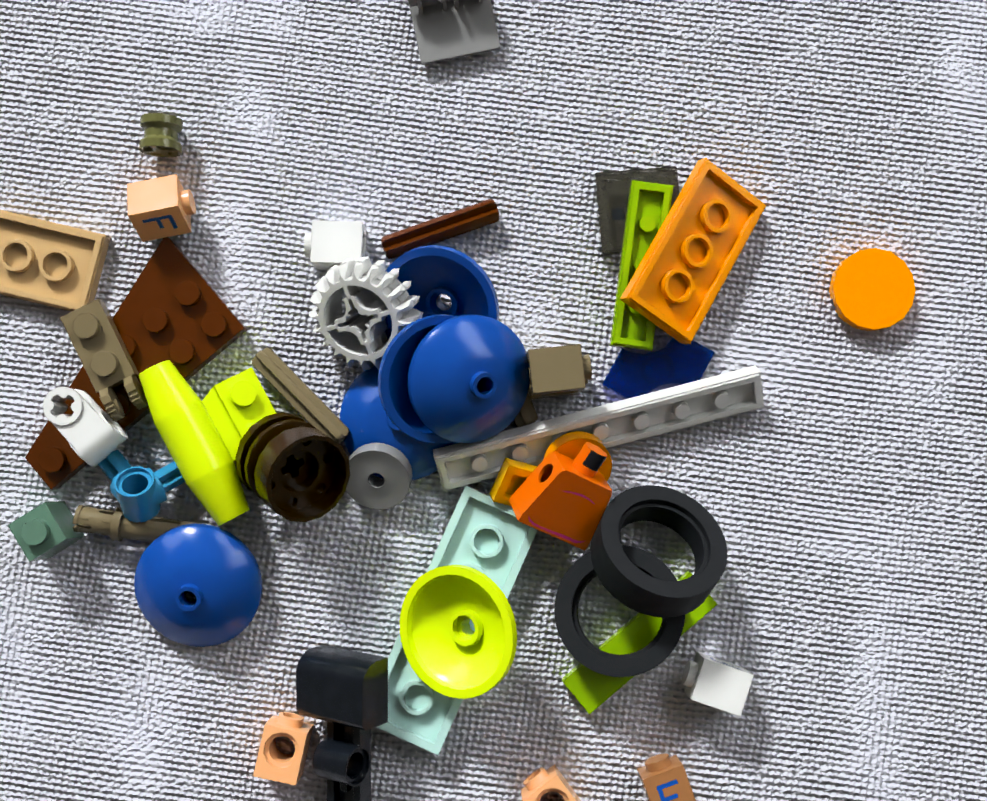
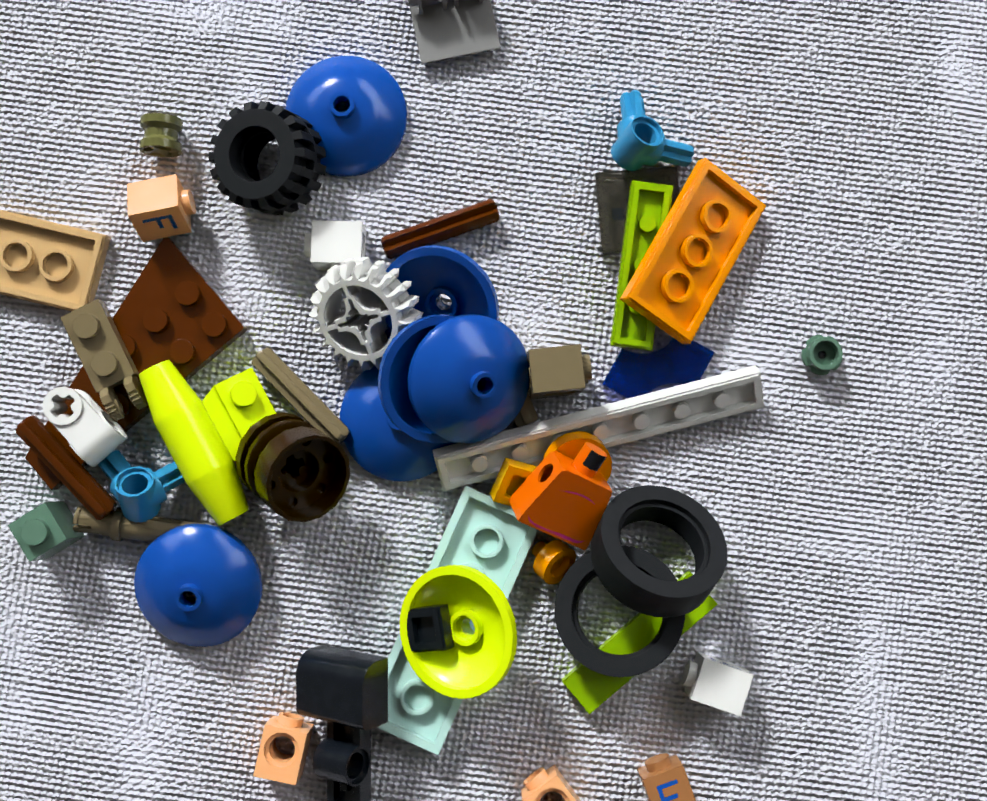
light grey piece [346,443,412,510] -> none
light orange tile [829,248,916,331] -> none
none -> reddish brown axle [16,415,117,520]
none -> black tyre [209,101,326,215]
none -> blue dish [286,55,407,177]
none -> black tile [407,604,454,653]
none -> light orange tile [532,540,576,584]
none -> dark azure axle [611,90,694,171]
none -> sand green plate [801,335,843,375]

